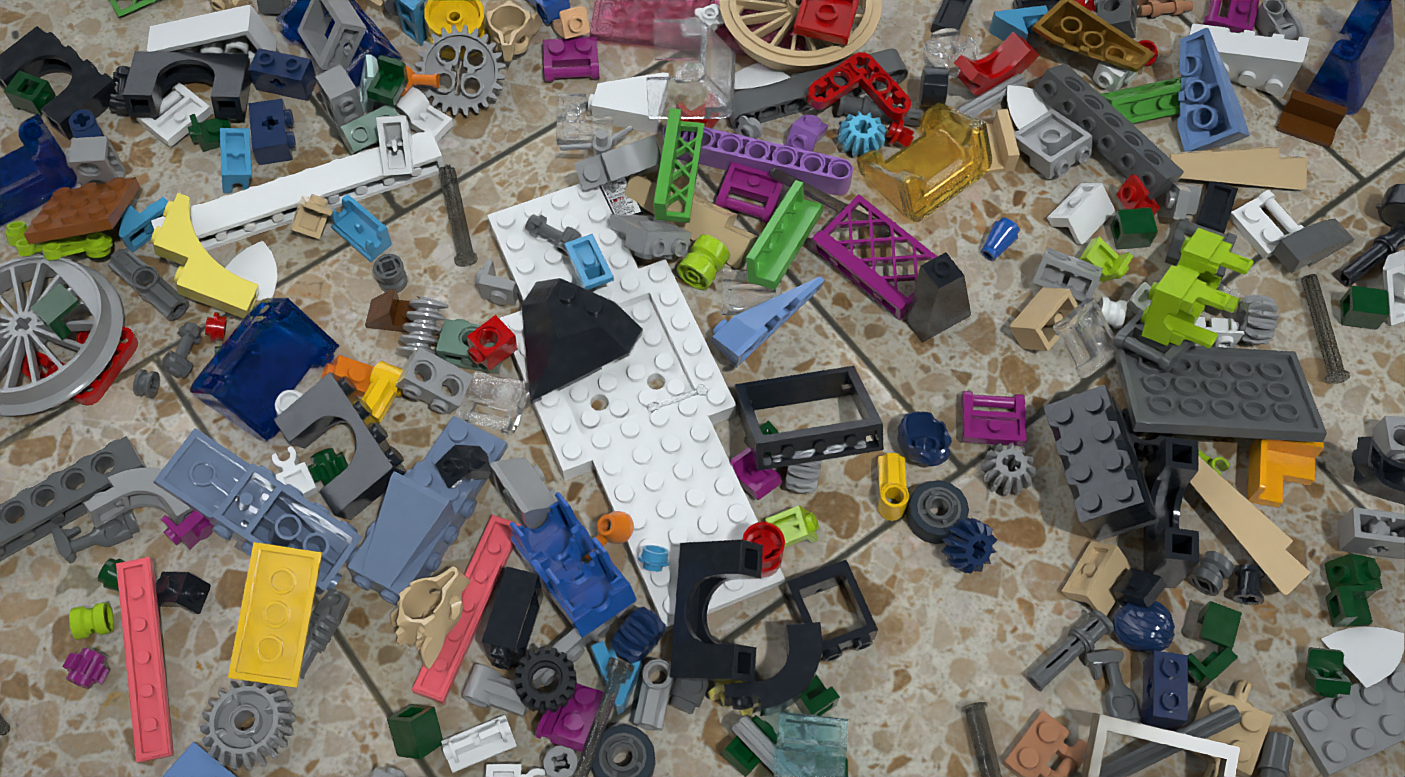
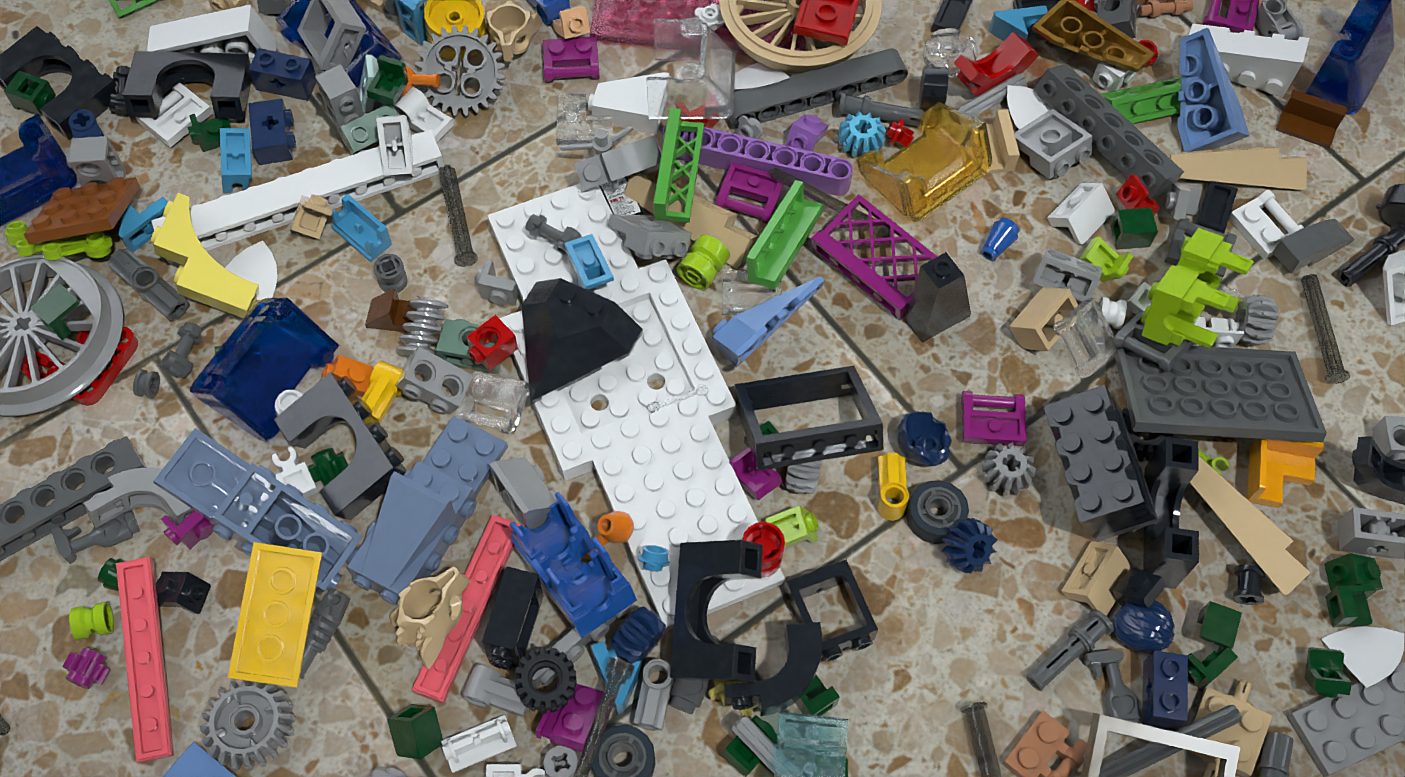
red plate [205,312,227,342] -> none
black bracket [436,444,492,489] -> none
red beam [806,52,911,120] -> none
dark grey wheel [1189,551,1234,596] -> none
dark green panel [1340,286,1389,330] -> none

